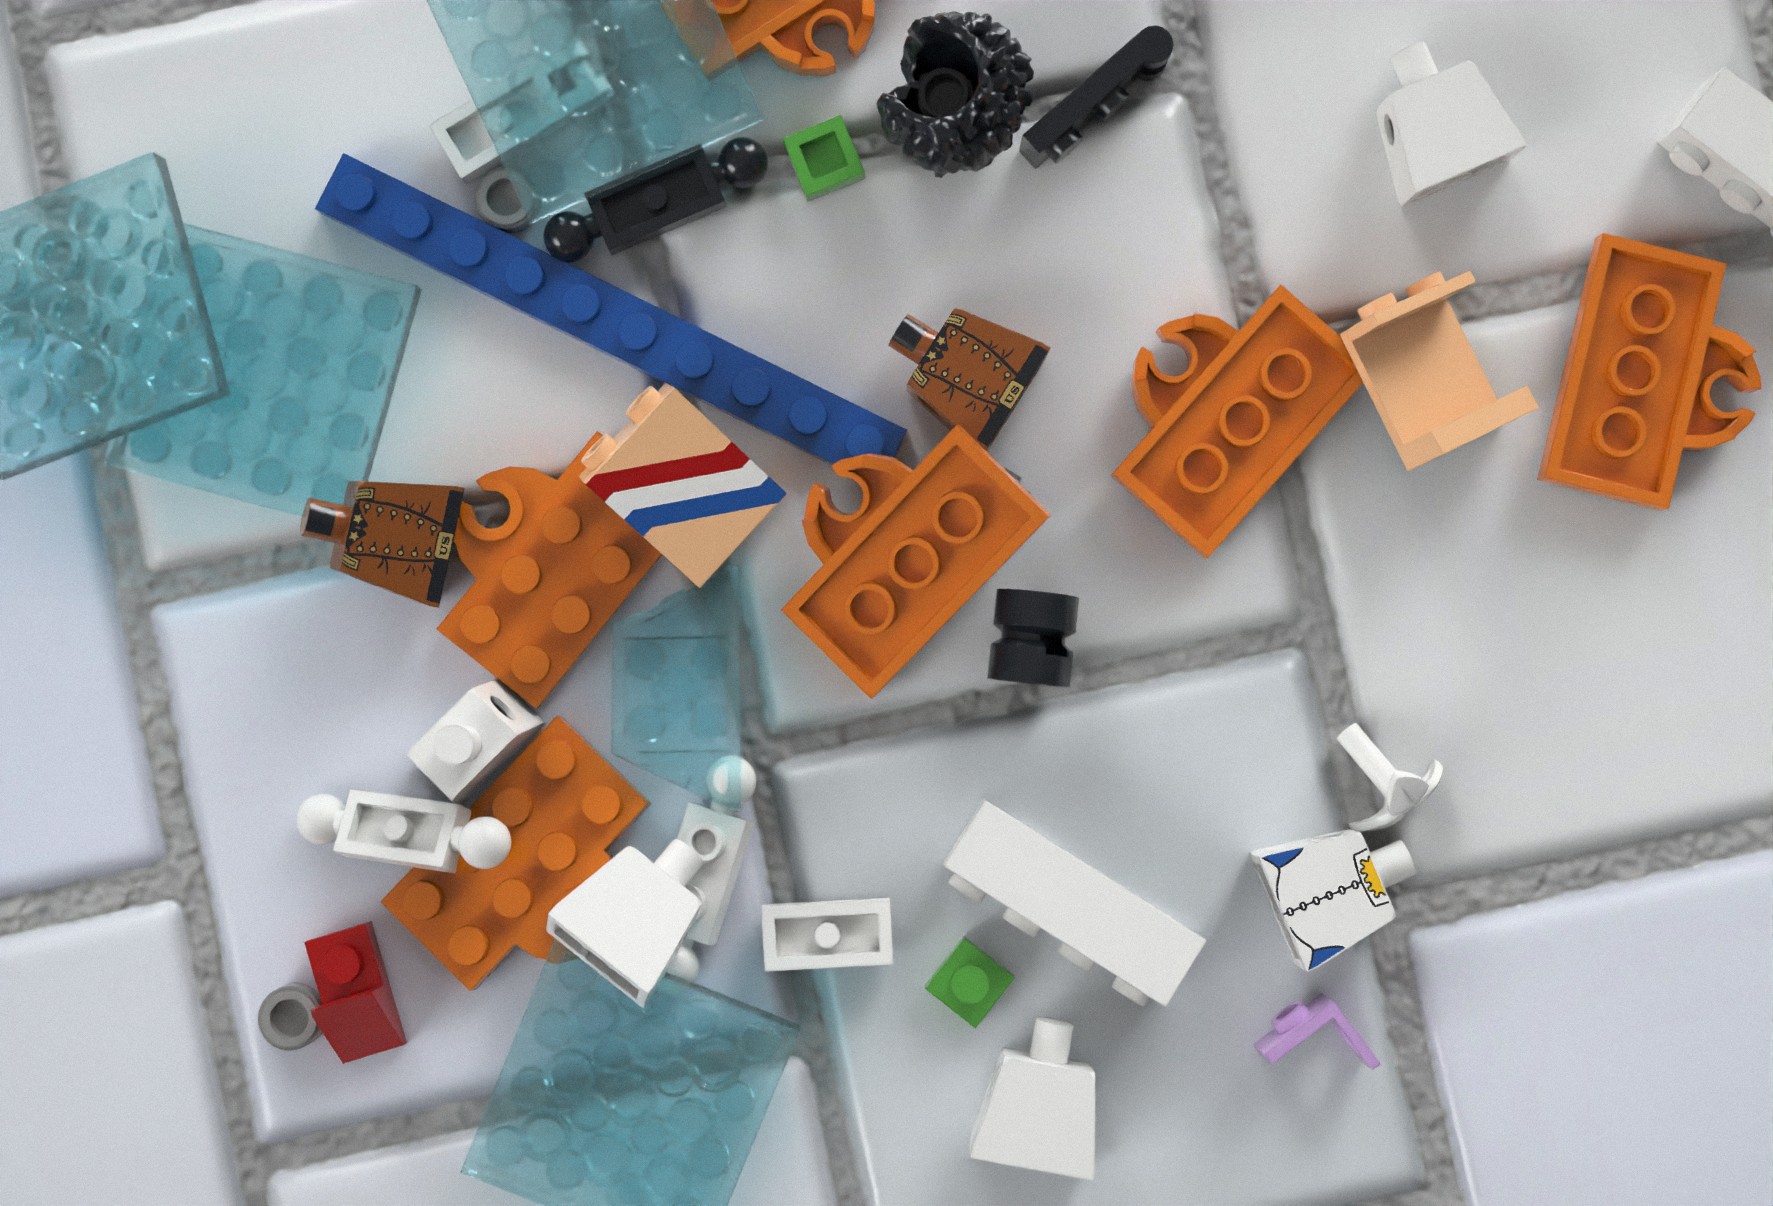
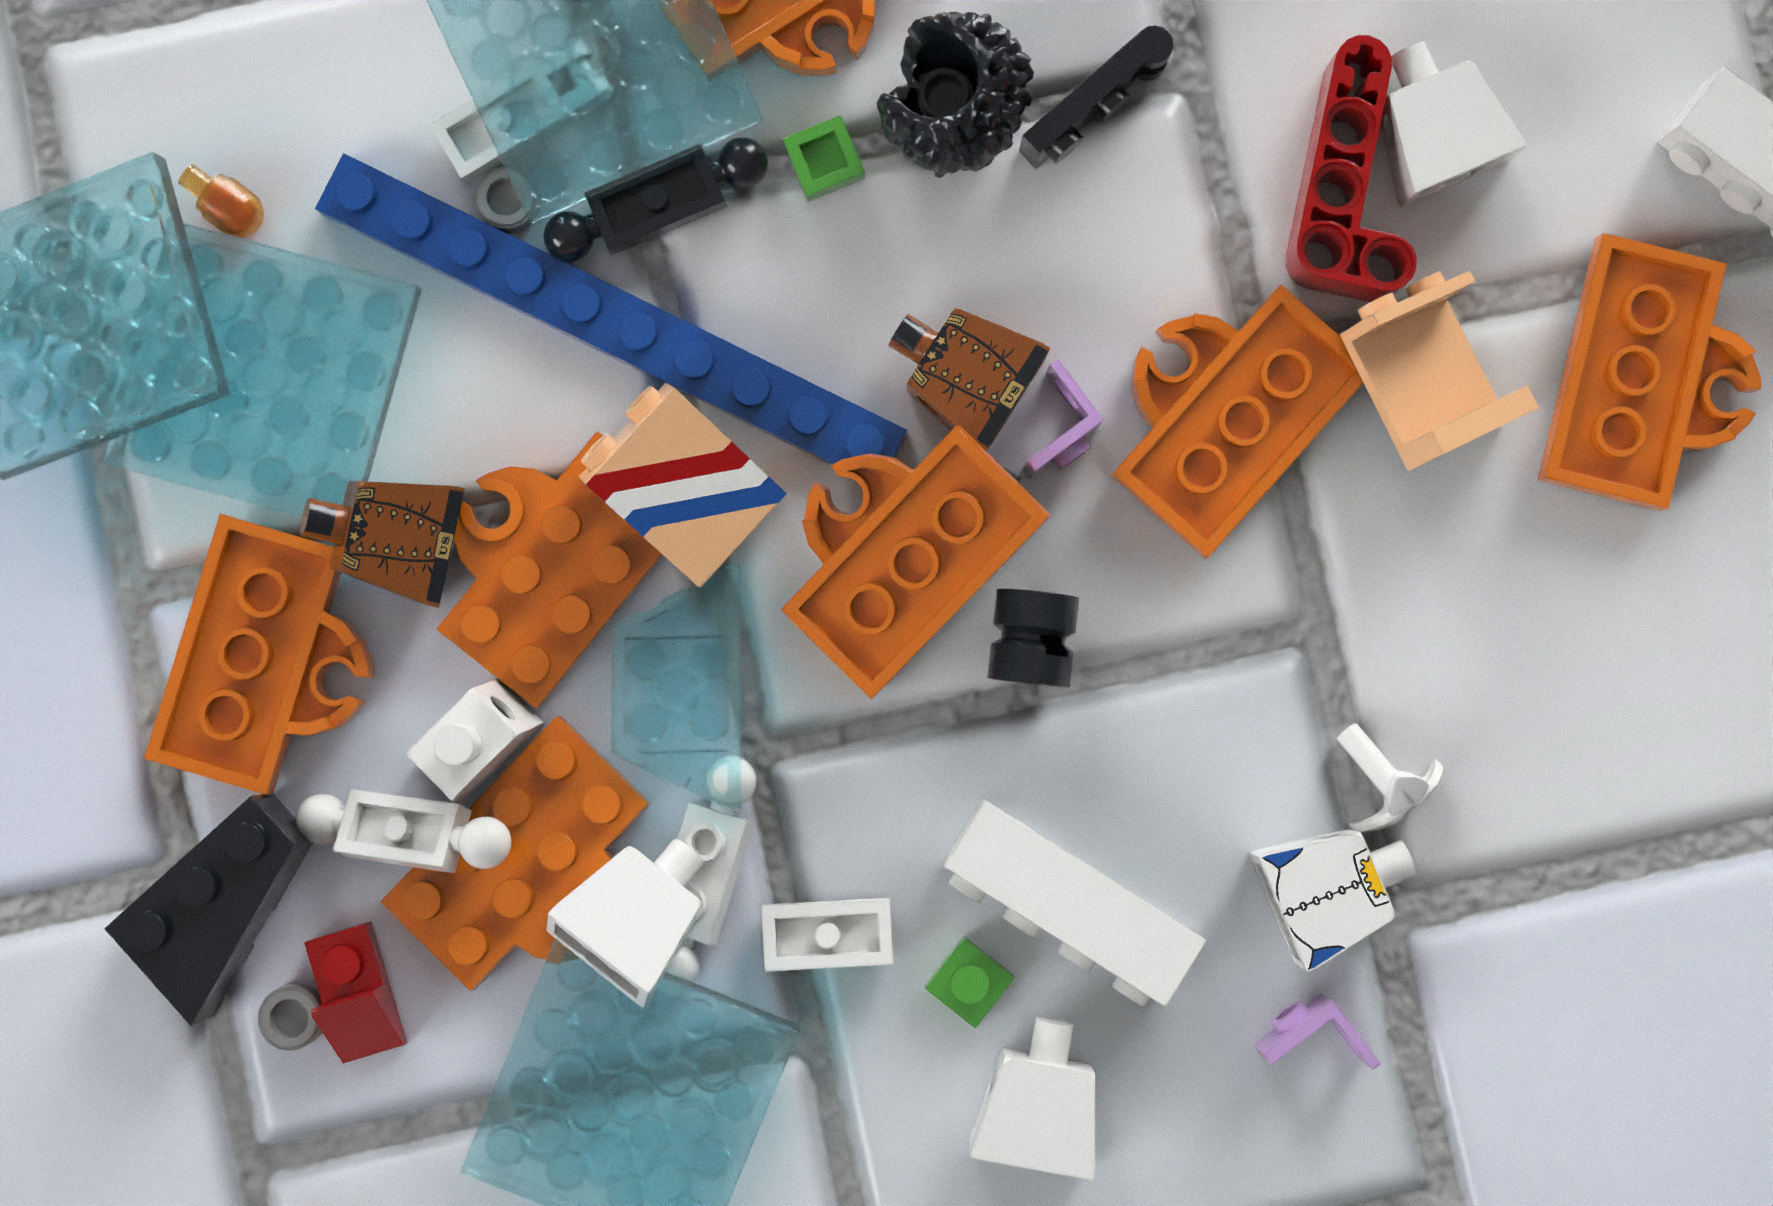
none -> black wedge [104,794,313,1026]
none -> orange plate [144,513,374,795]
none -> clear orange cylinder [178,164,264,238]
none -> lavender bracket [1023,359,1104,478]
none -> red beam [1285,35,1417,302]

